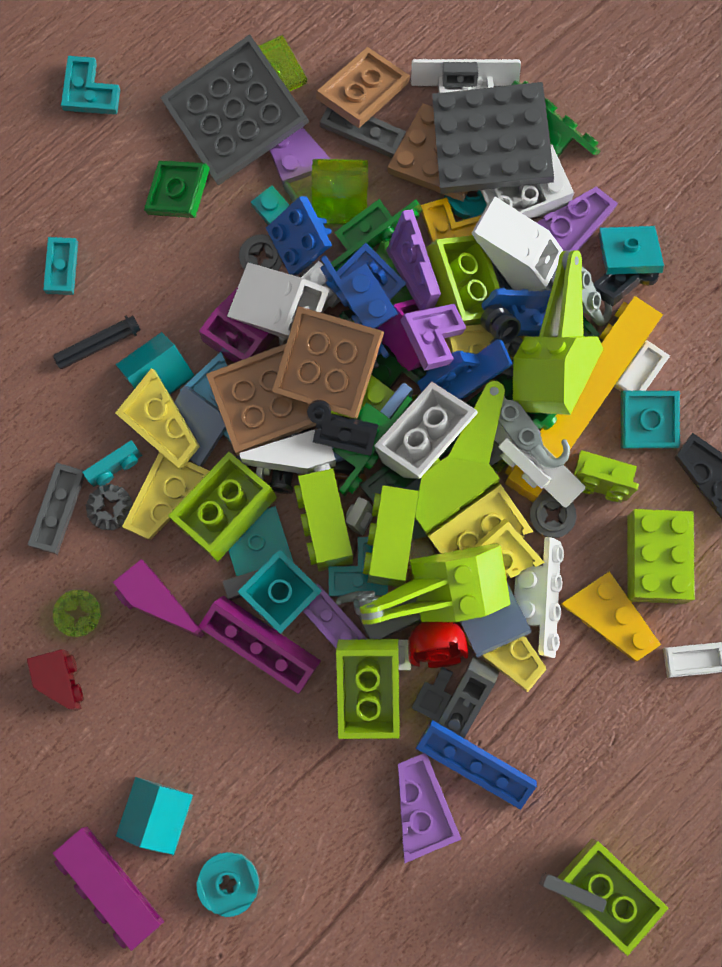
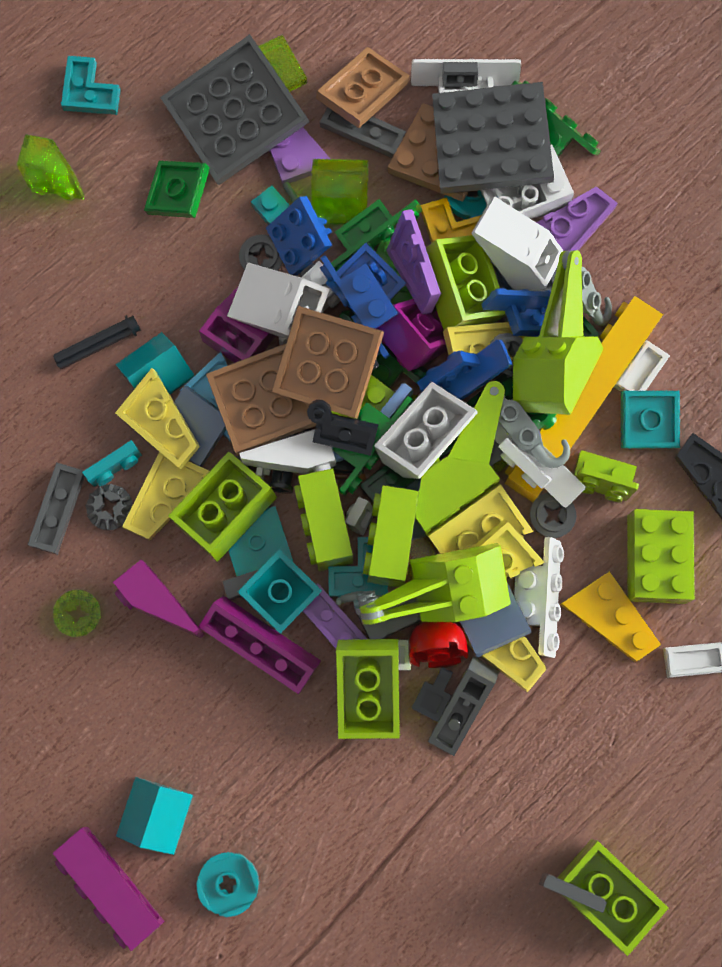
dark red slope [27,649,84,711] -> none
teal plate [43,237,78,295] -> none
medium lavender wing [398,753,461,863] -> none
medium lavender plate [400,304,466,371] -> none
blue plate [416,720,537,810] -> none
black wheel [481,304,521,344] -> none
black hinge [593,273,659,307] -> none
teal plate [599,226,664,275] -> none
none -> clear neon green slope [17,134,84,200]

